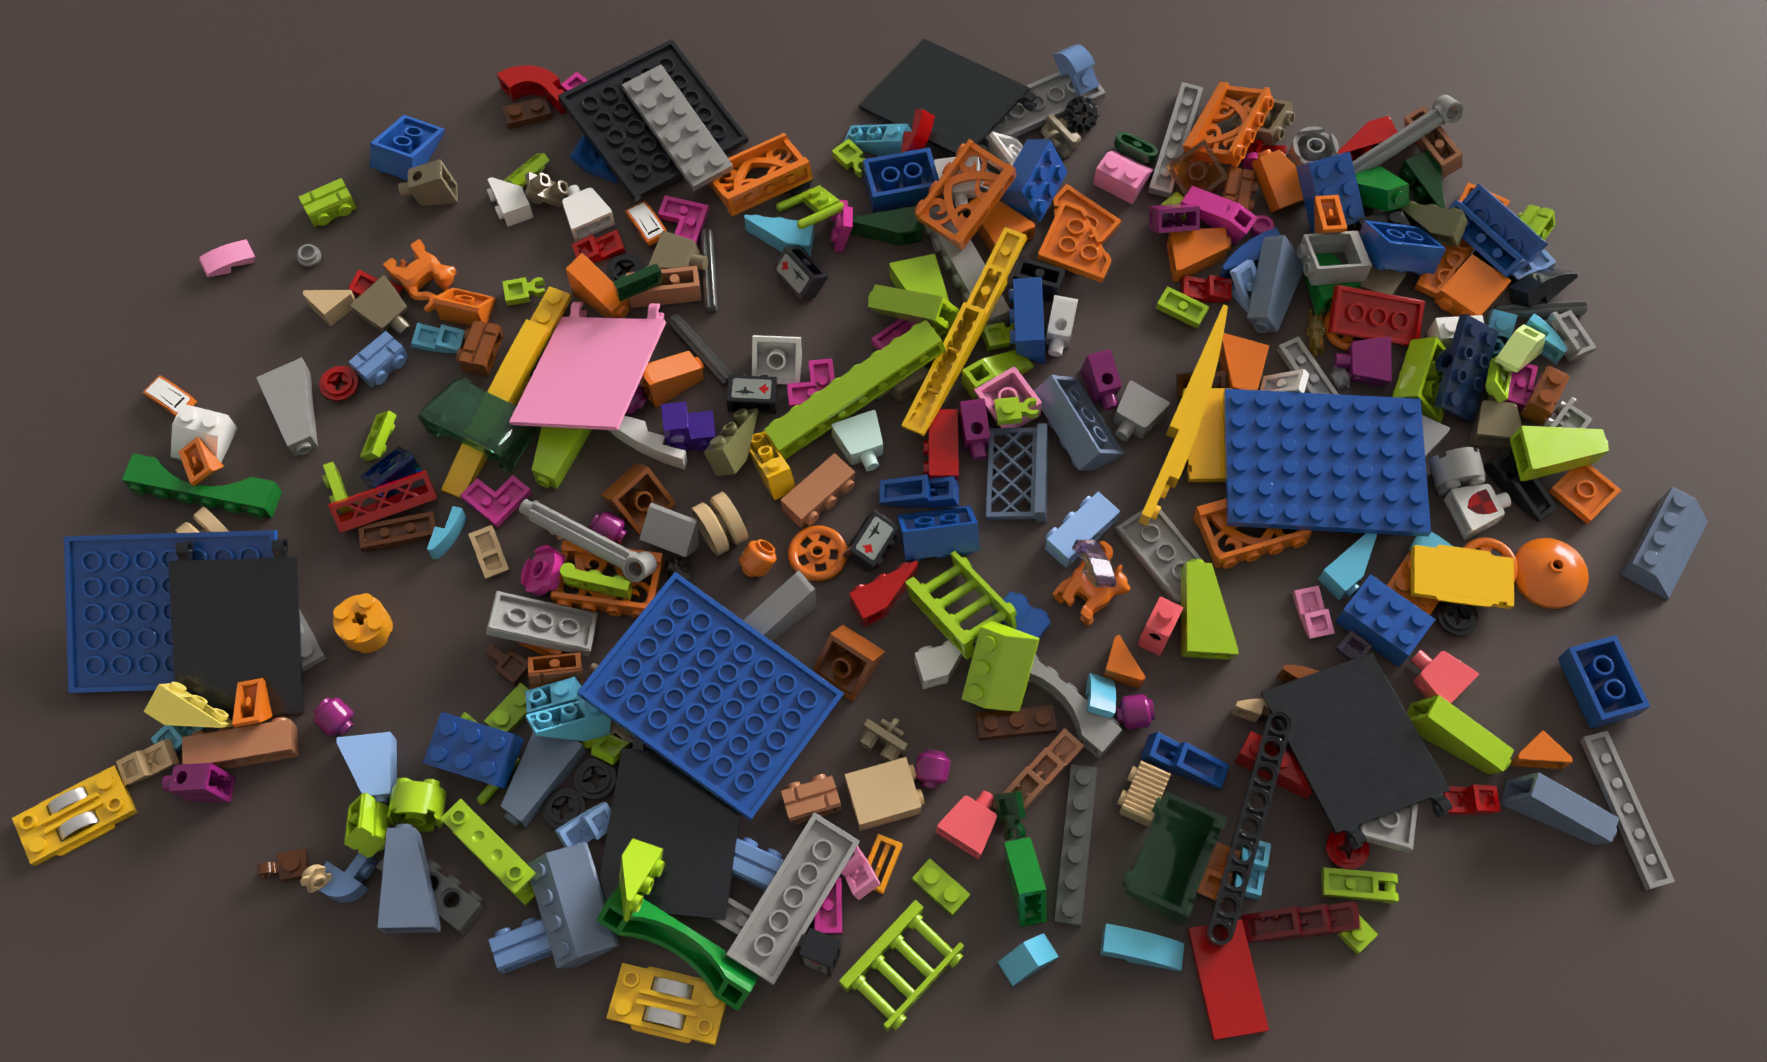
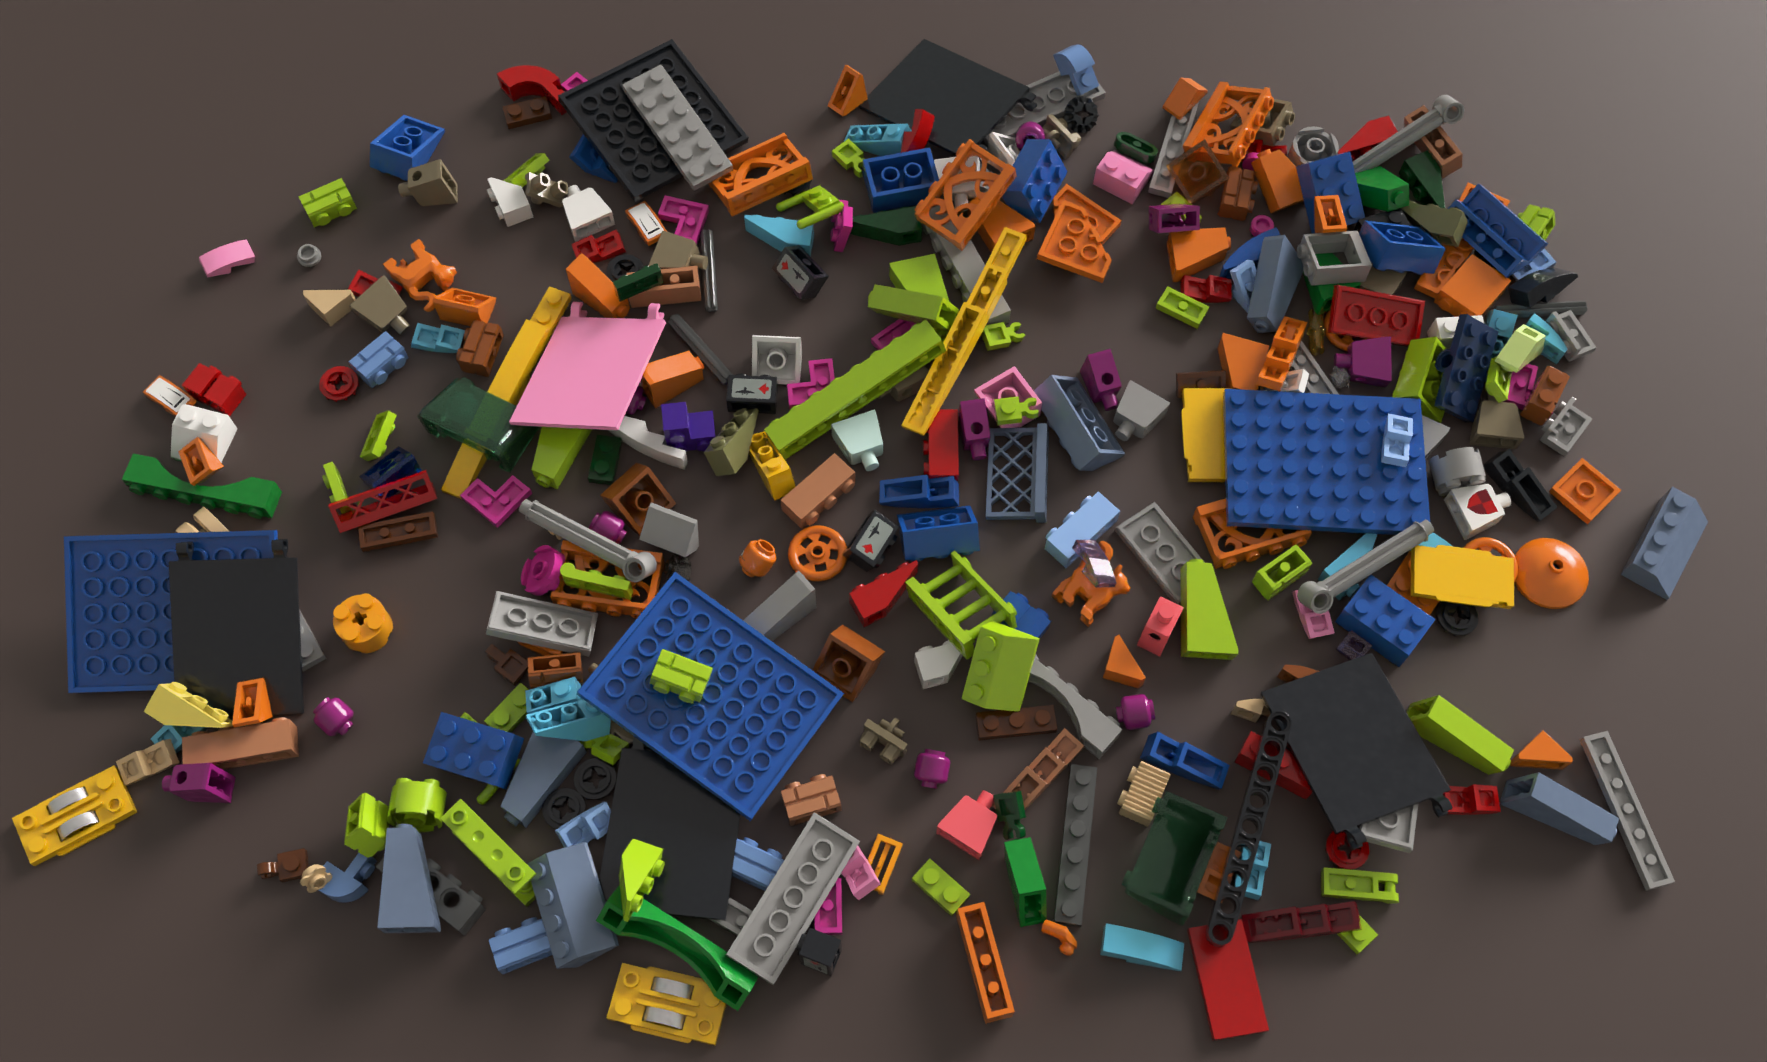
light grey slope [256,357,318,457] -> none
light blue slope [336,732,397,805] -> none
medium azure slope [427,506,467,560] -> none
tan slope [468,525,510,579] -> none
lime plate [502,277,546,306] -> none
tan wheel [691,491,749,556] -> none
lime fence [839,900,964,1032] -> none
tan brick [845,757,925,831] -> none
lime slope [961,350,1034,400] -> none
medium azure slope [998,933,1059,987] -> none
blue slope [1009,277,1046,364] -> none
black brick [1012,257,1066,302] -> none
white torso [1045,295,1078,357] -> none
medium azure slope [1086,673,1116,719] -> none
yellow slope [1138,304,1228,526] -> none
dark pink slope [1180,186,1257,245] -> none
coral torso [1410,650,1479,703] -> none
lime slope [1510,426,1609,481] -> none
blue brick [1557,635,1650,729] -> none
none -> red piece [182,363,247,417]
none -> dark green plate [588,435,622,485]
none -> lime brick [650,649,713,703]
none -> orange slope [827,65,868,116]
none -> orange brick [956,902,1015,1024]
none -> magenta head [1015,122,1045,151]
none -> orange arm [1041,919,1077,956]
none -> orange slope [1163,78,1208,120]
none -> lime brick [1252,544,1312,601]
none -> orange slope [1256,316,1308,391]
none -> light grey piece [1297,519,1434,614]
none -> light blue slope [1381,414,1413,467]

